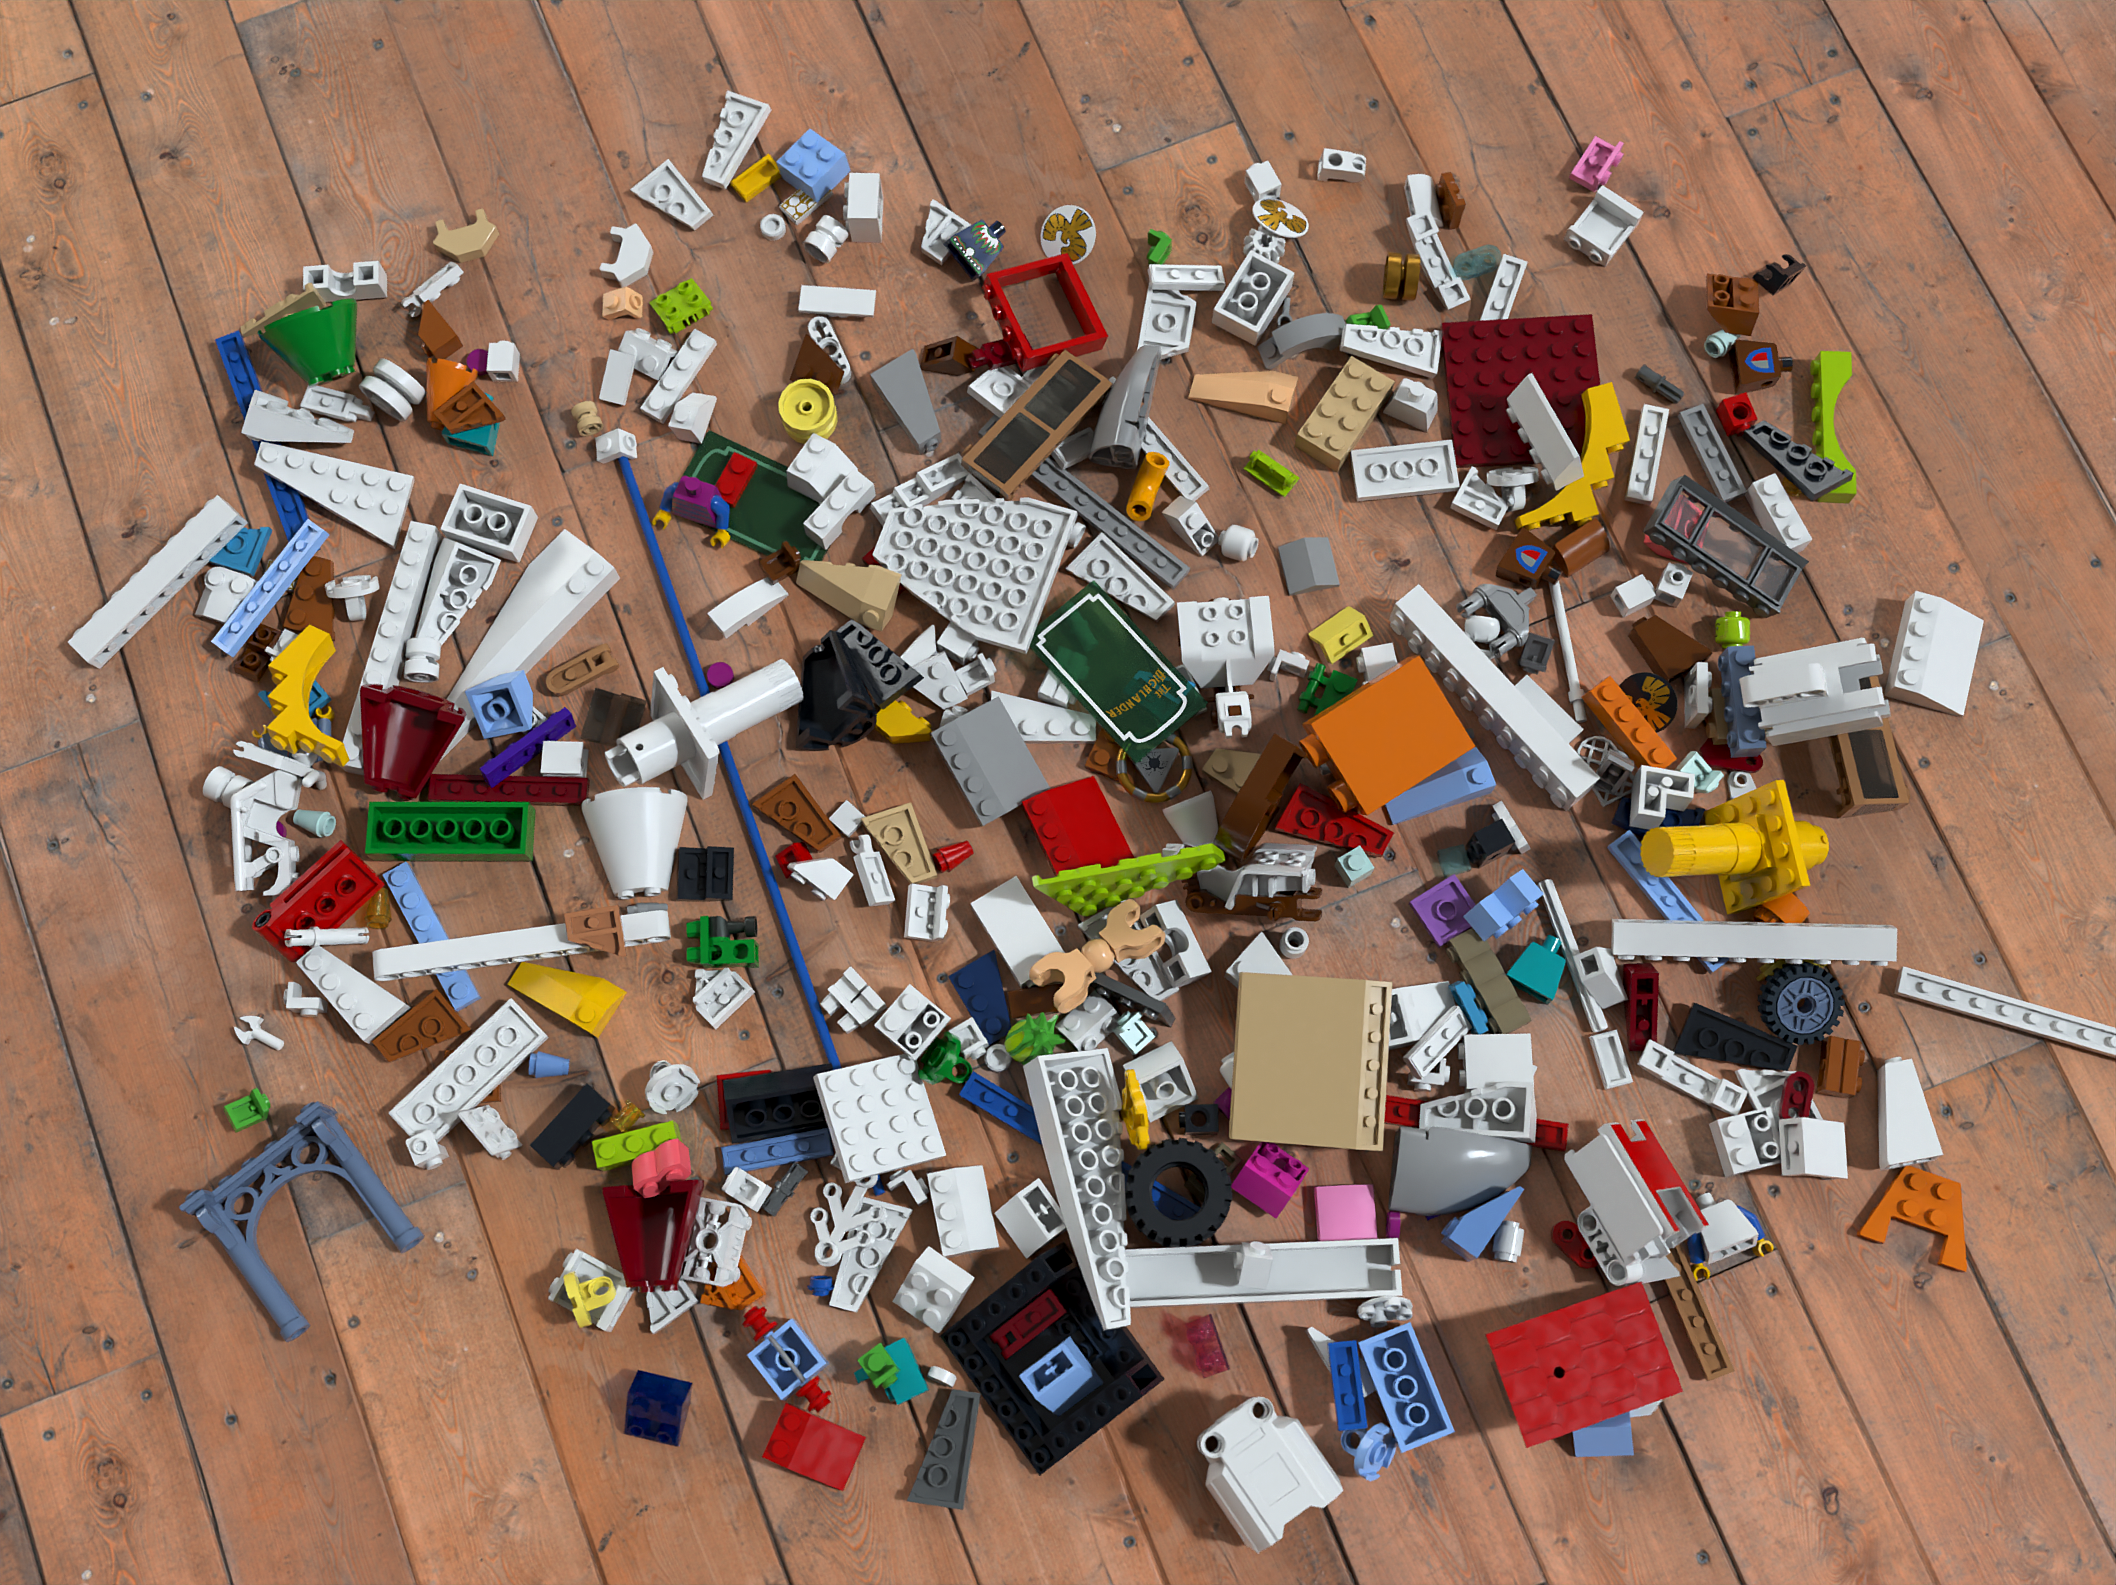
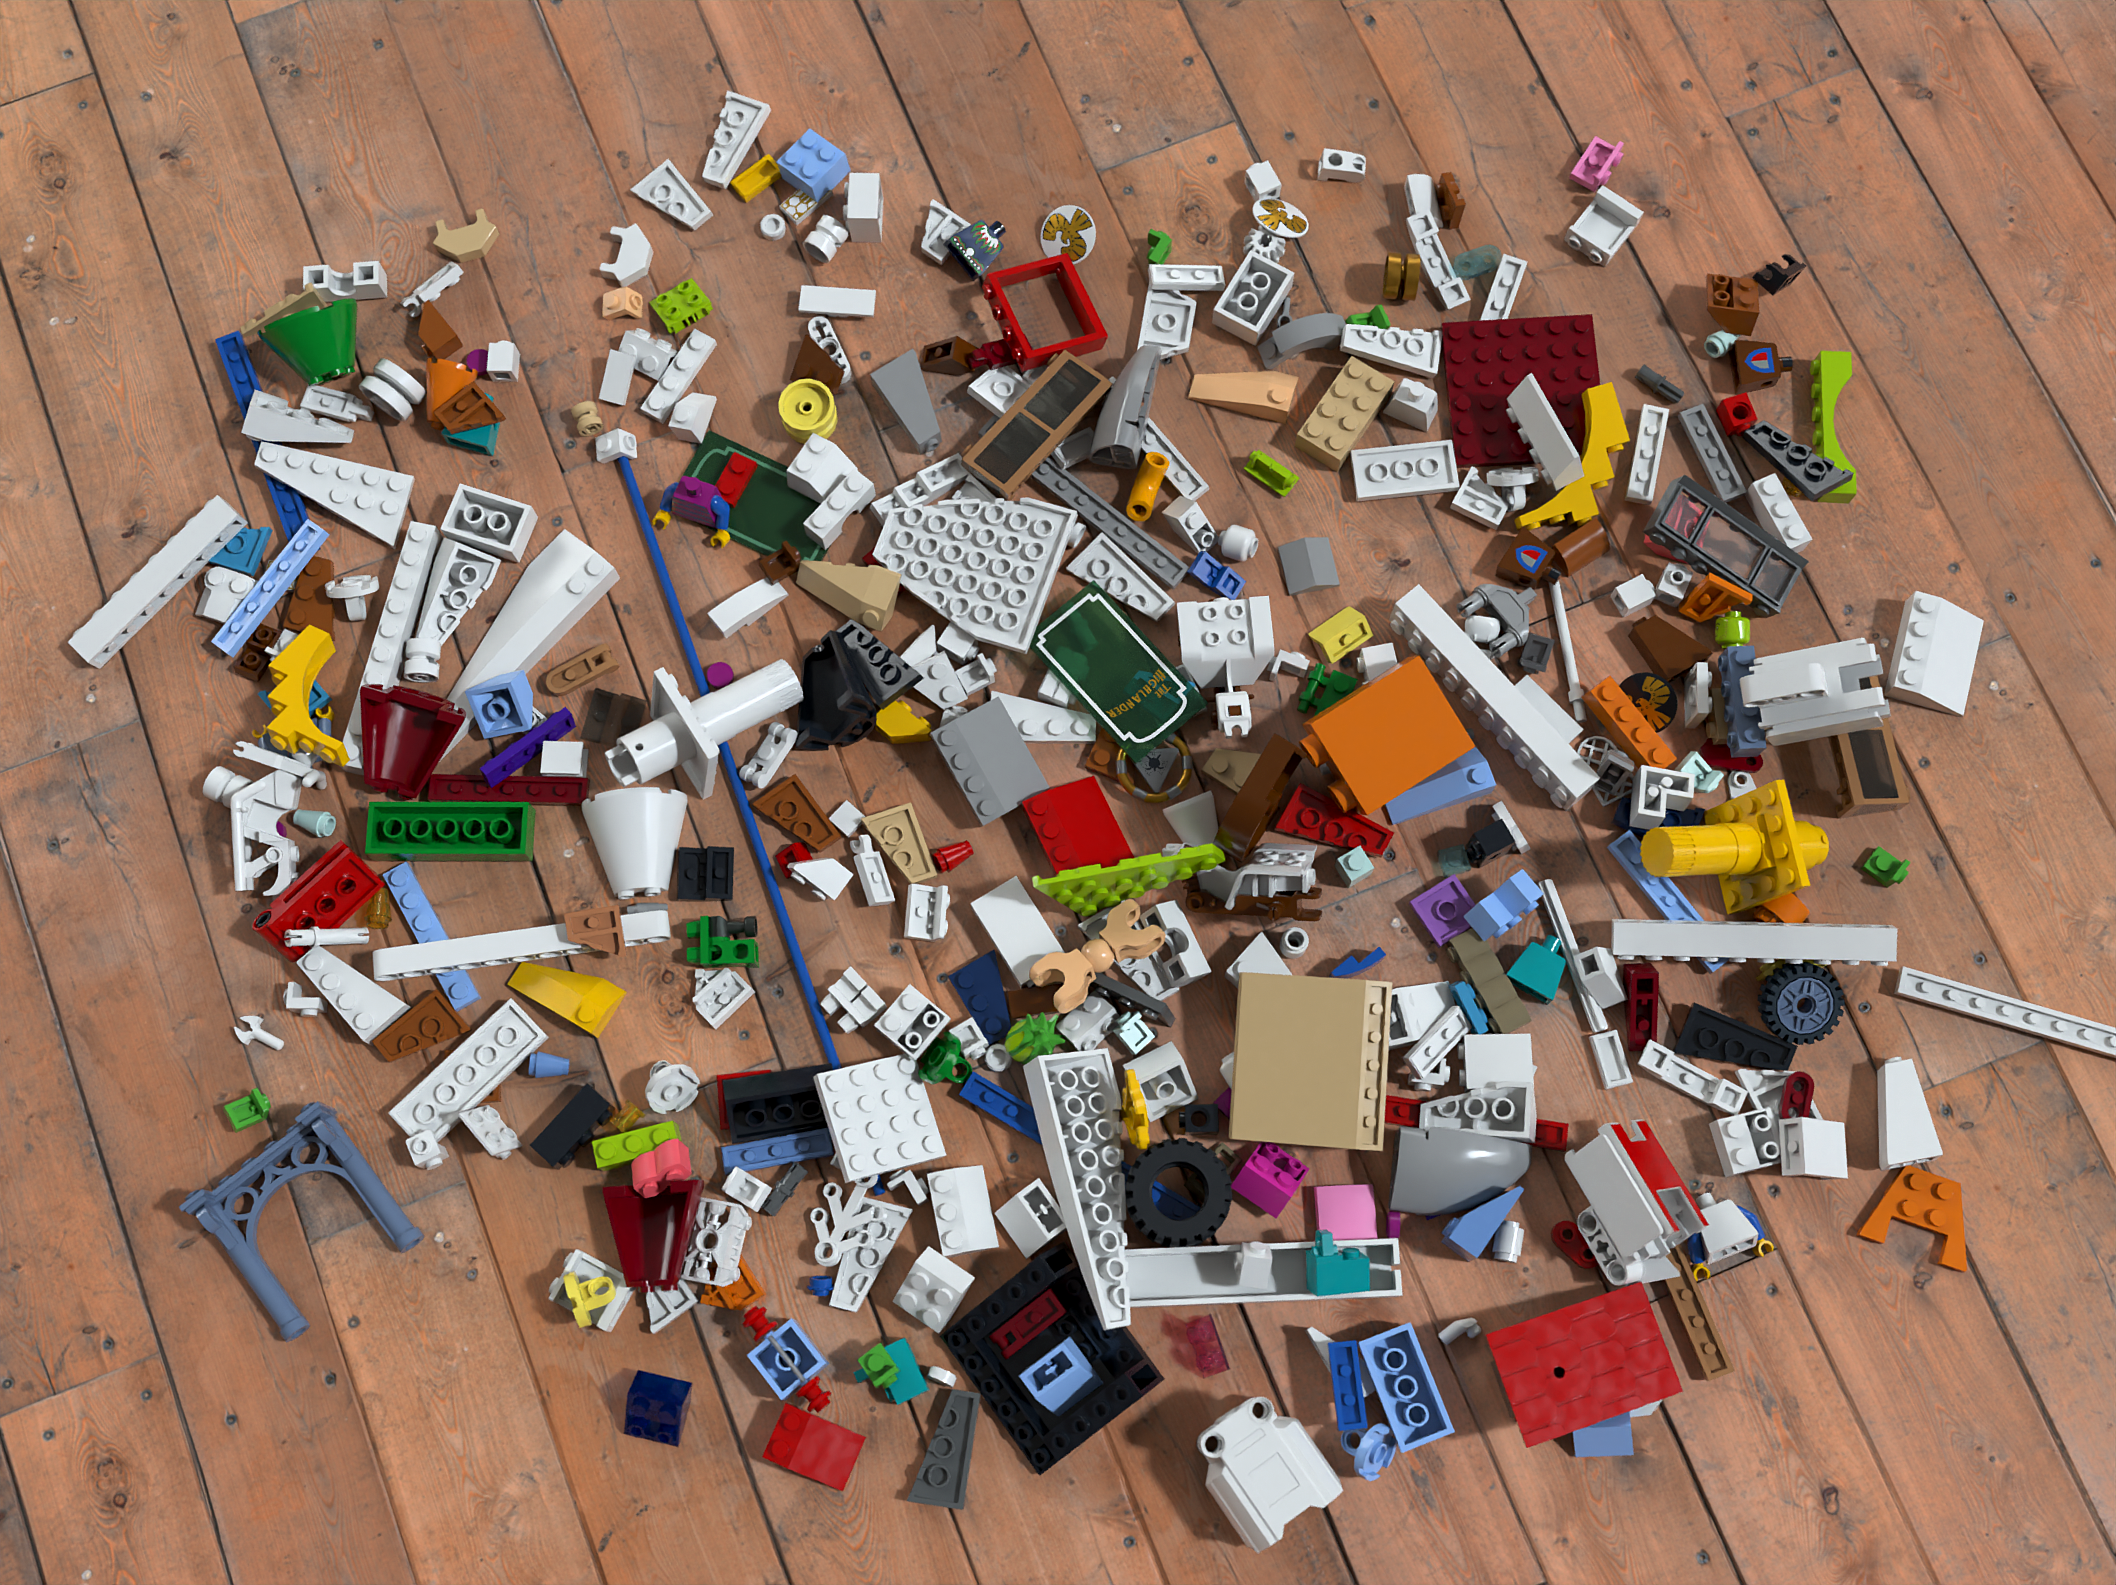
white dish [1357,1296,1413,1328] -> none
dark orange brick [1816,1036,1865,1099] -> none
none -> white plate [739,722,798,788]
none -> blue slope [1187,551,1246,600]
none -> teal hinge [1306,1229,1370,1297]
none -> blue slope [1329,947,1386,979]
none -> white arm [1438,1318,1481,1345]
none -> orange wing [1678,573,1753,623]
none -> bright green bracket [1861,846,1910,888]

